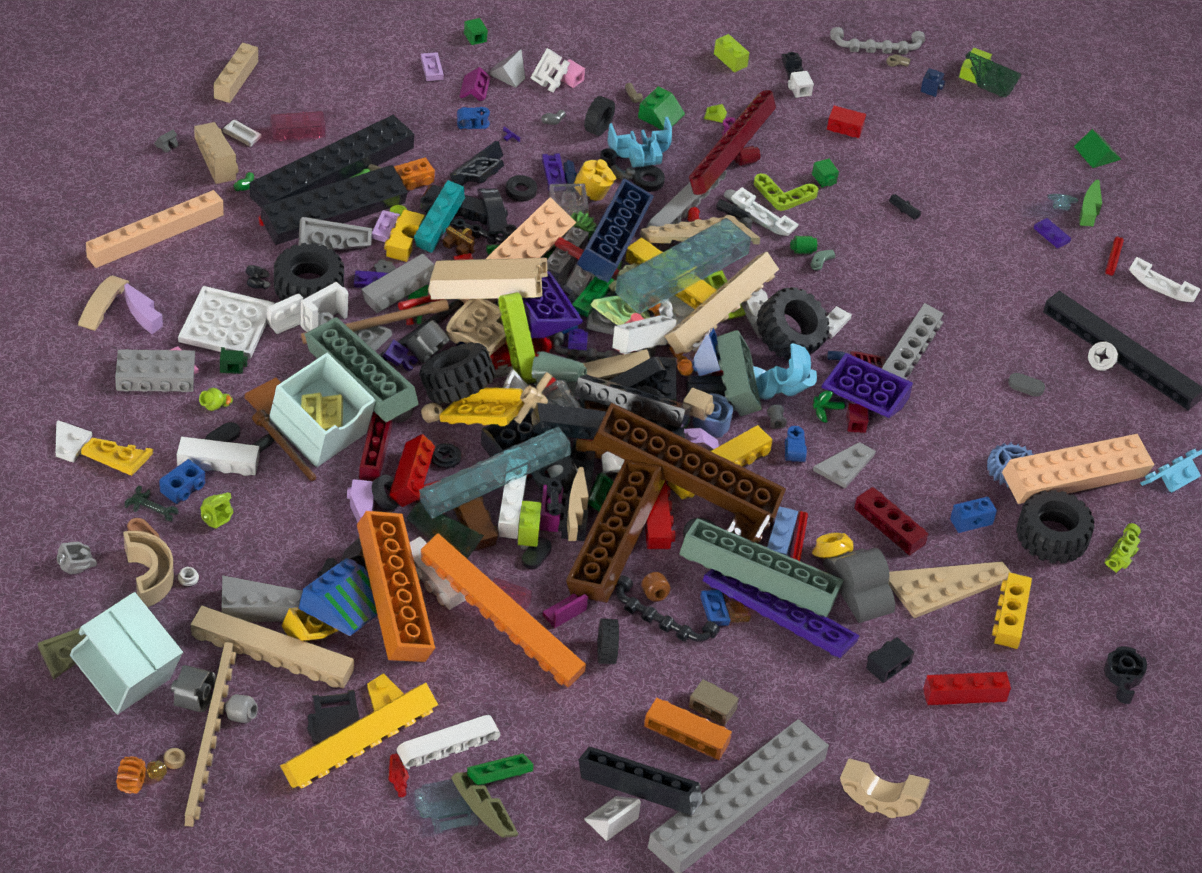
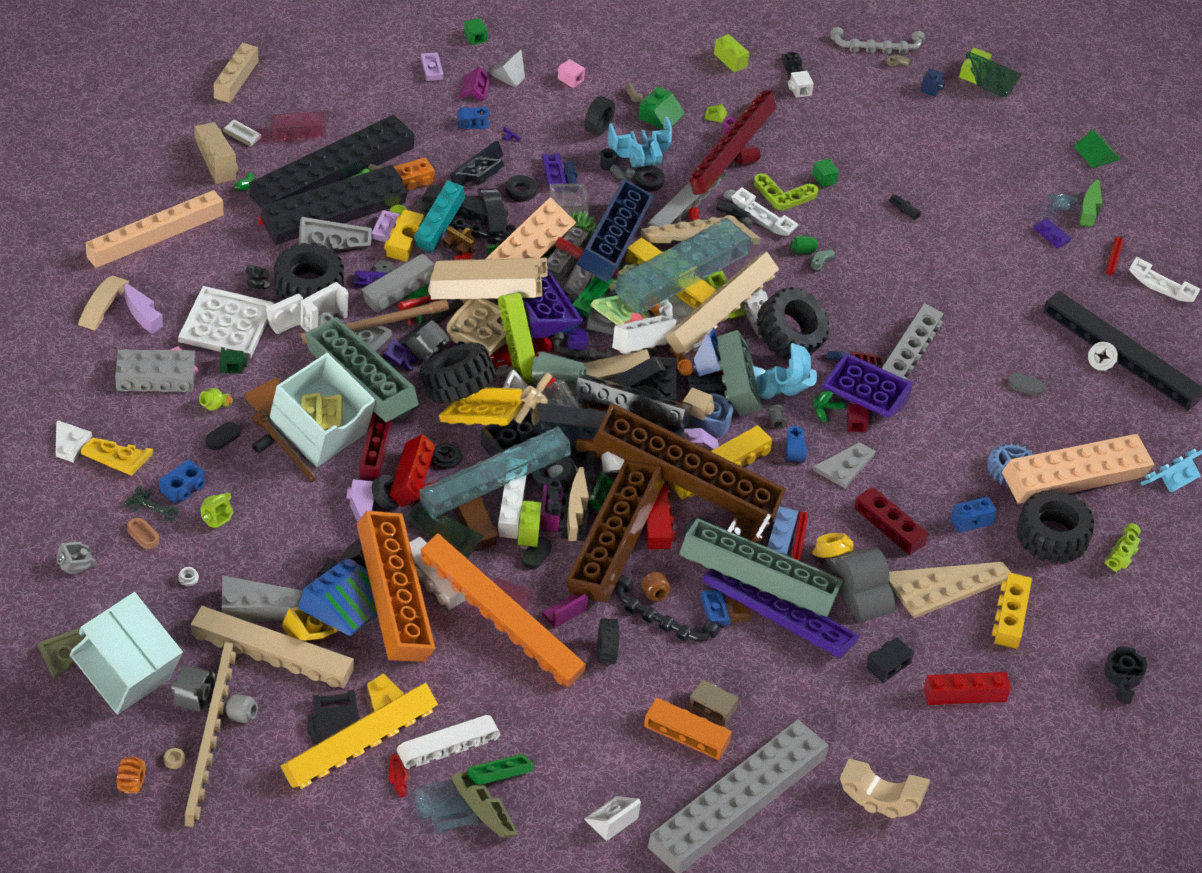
tan brick [123,531,174,607] -> none
clear yellow plate [147,760,167,781] -> none
dark grey tile [154,129,178,153] -> none
white brick [177,437,259,476] -> none
tan piece [421,403,443,423] -> none
white plate [531,48,570,93] -> none
dark grey arm [541,110,566,125] -> none
yellow brick [574,159,616,201] -> none
black brick [578,746,702,815] -> none
red brick [827,105,866,138] -> none
white plate [827,306,852,339] -> none

